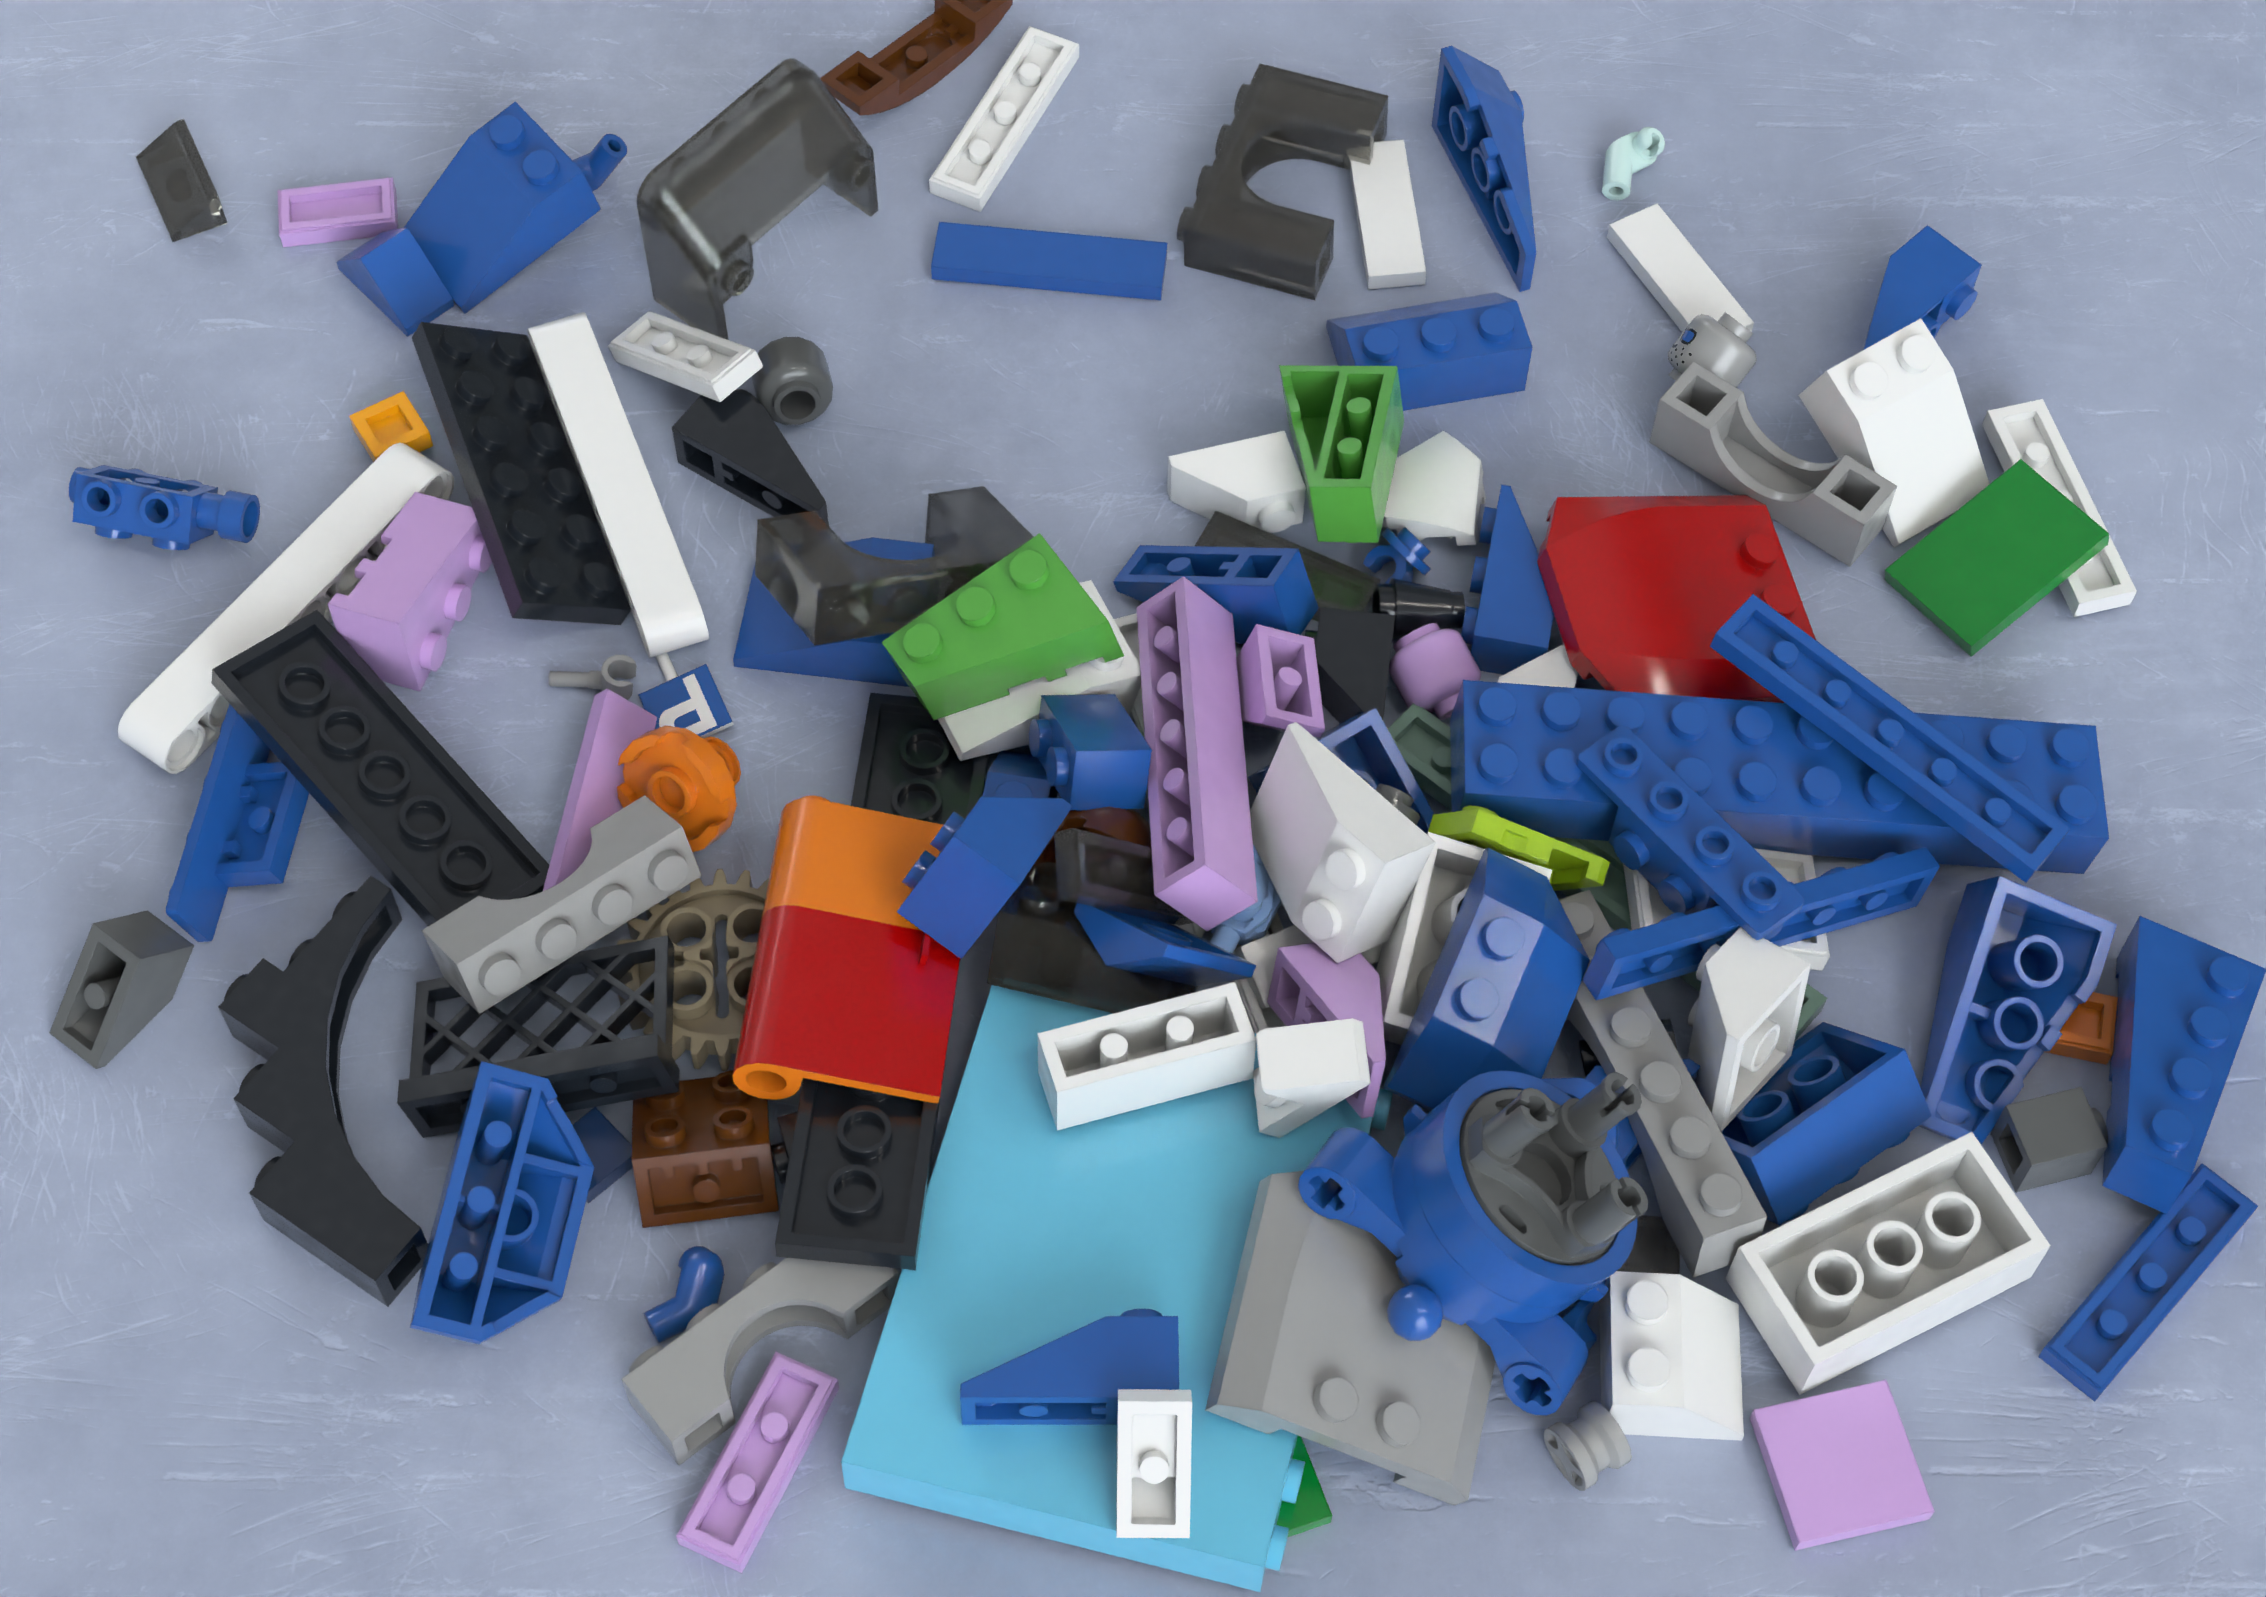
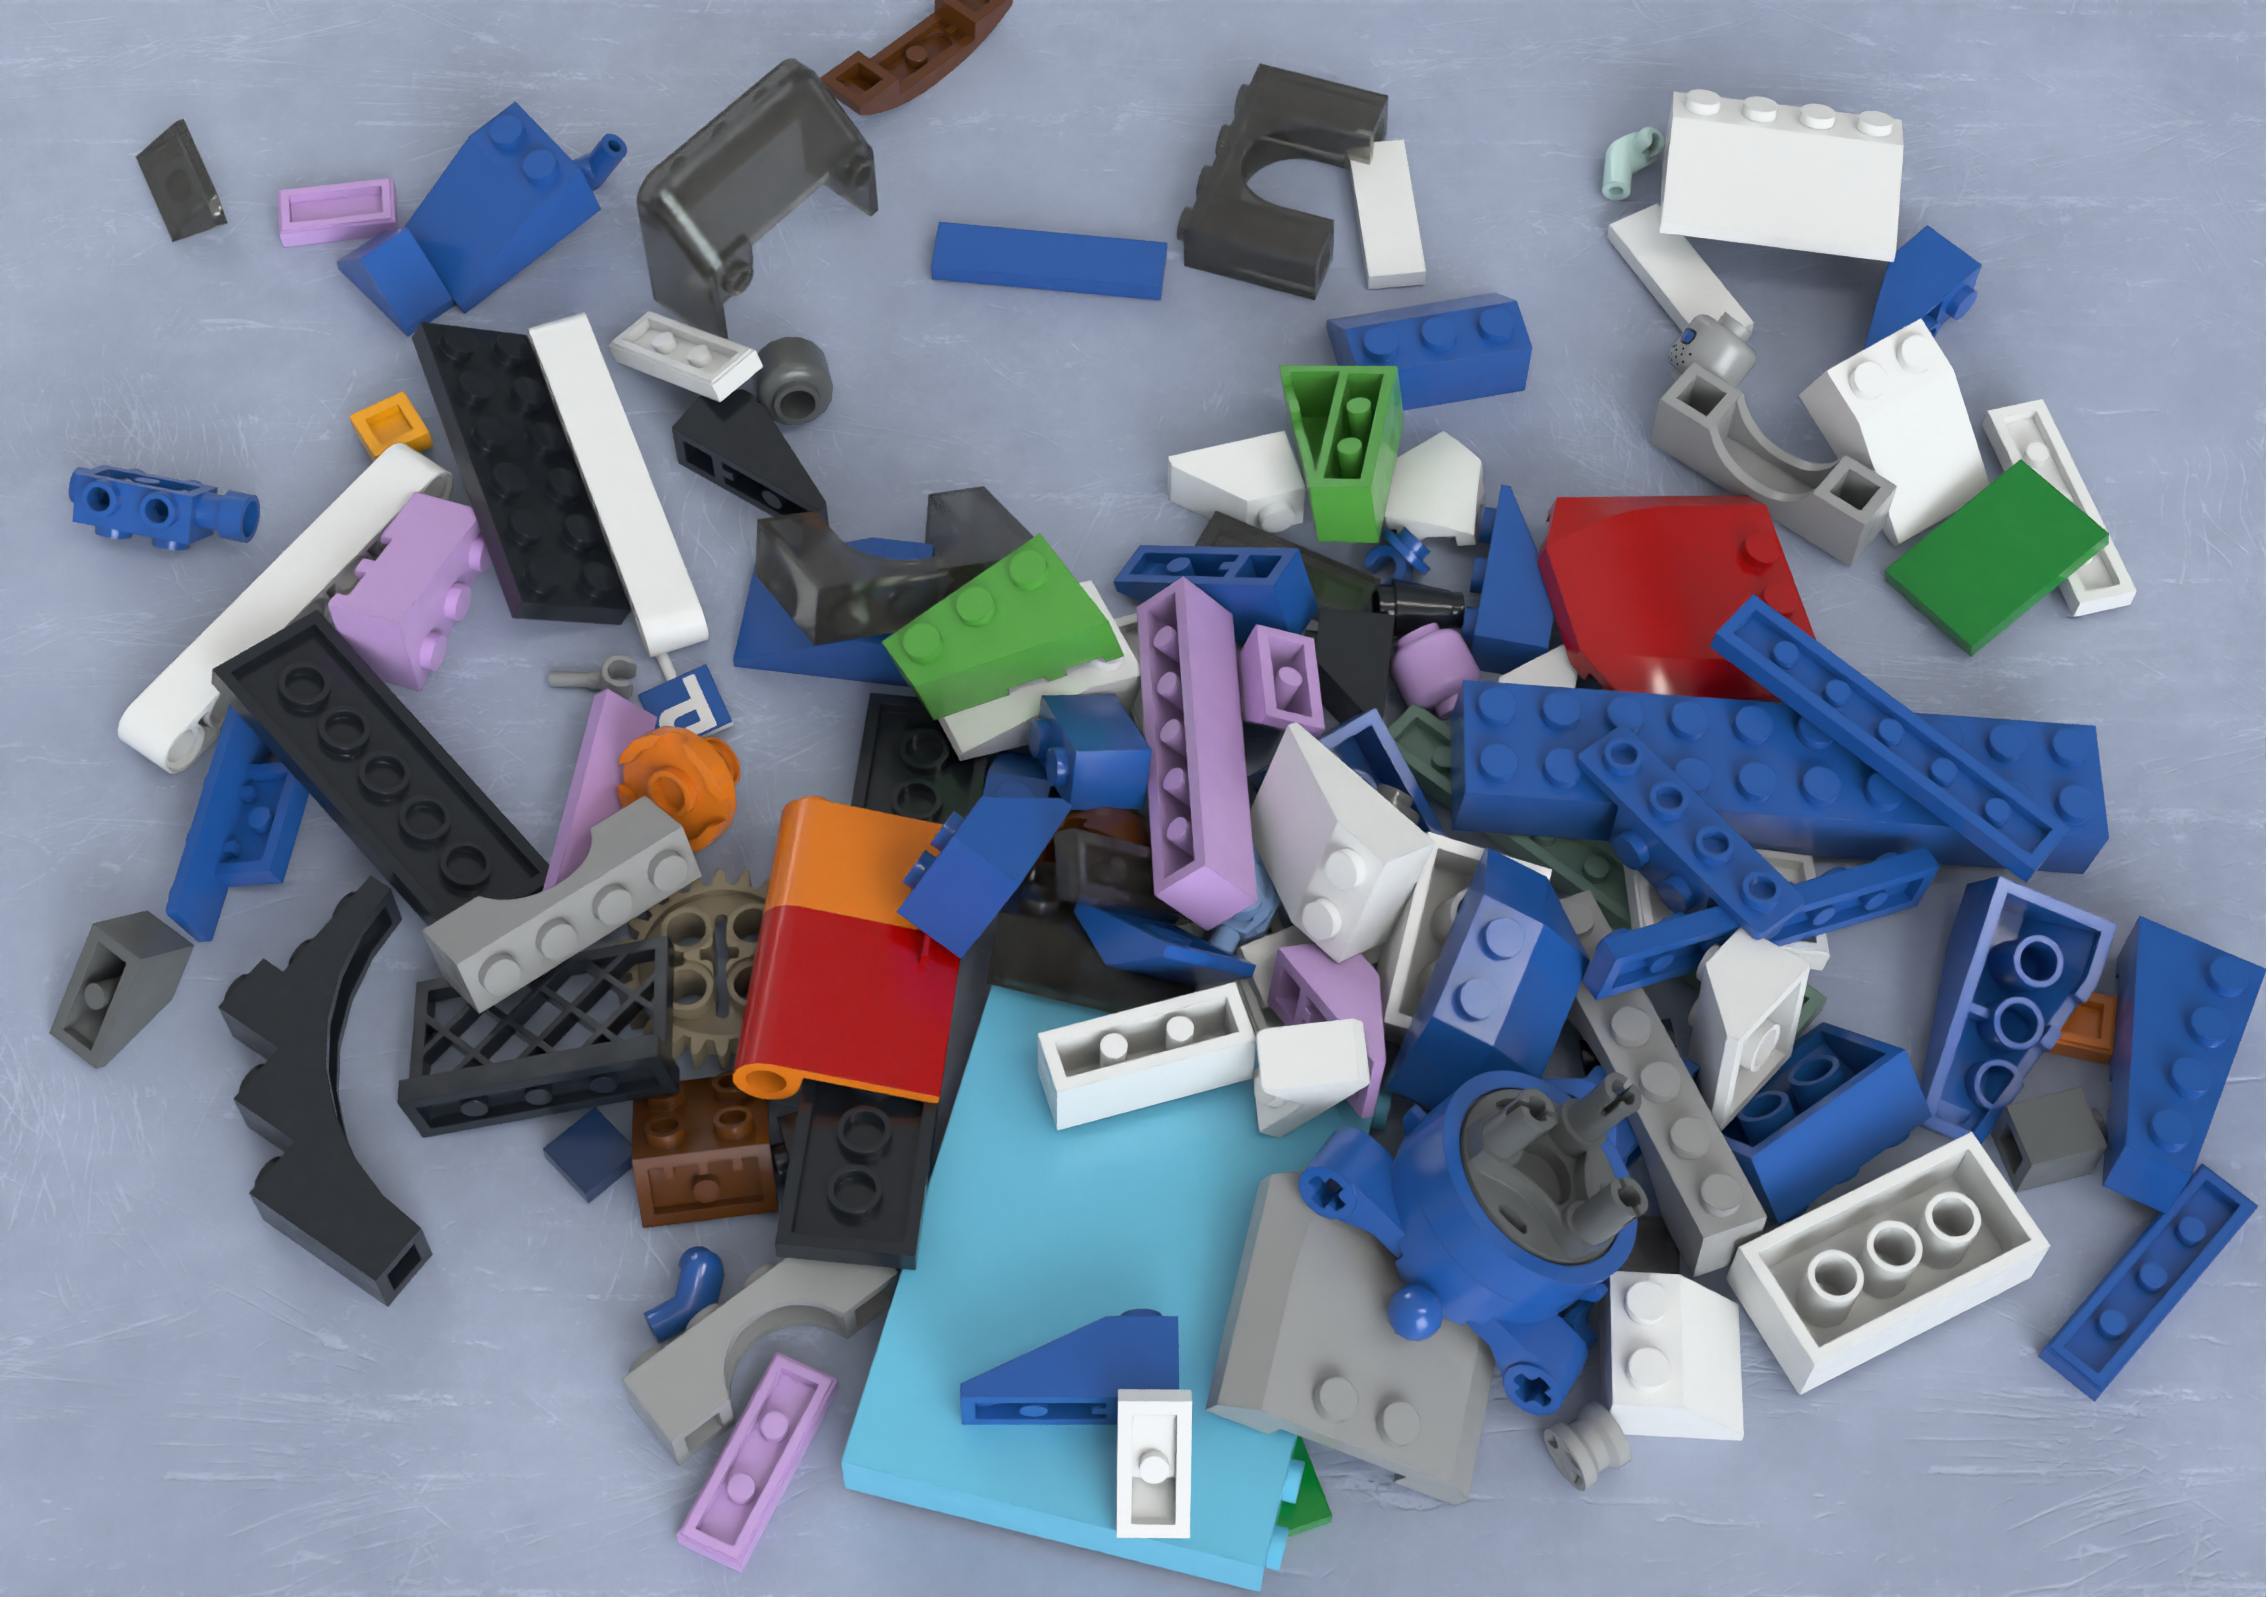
blue wedge [410,1061,594,1345] -> none
white tile [929,26,1079,212] -> none
lime wing [1428,806,1610,891] -> none
blue wedge [1431,46,1536,292] -> none
lavender tile [1750,1380,1935,1551] -> none
none -> white slope [1659,89,1904,262]

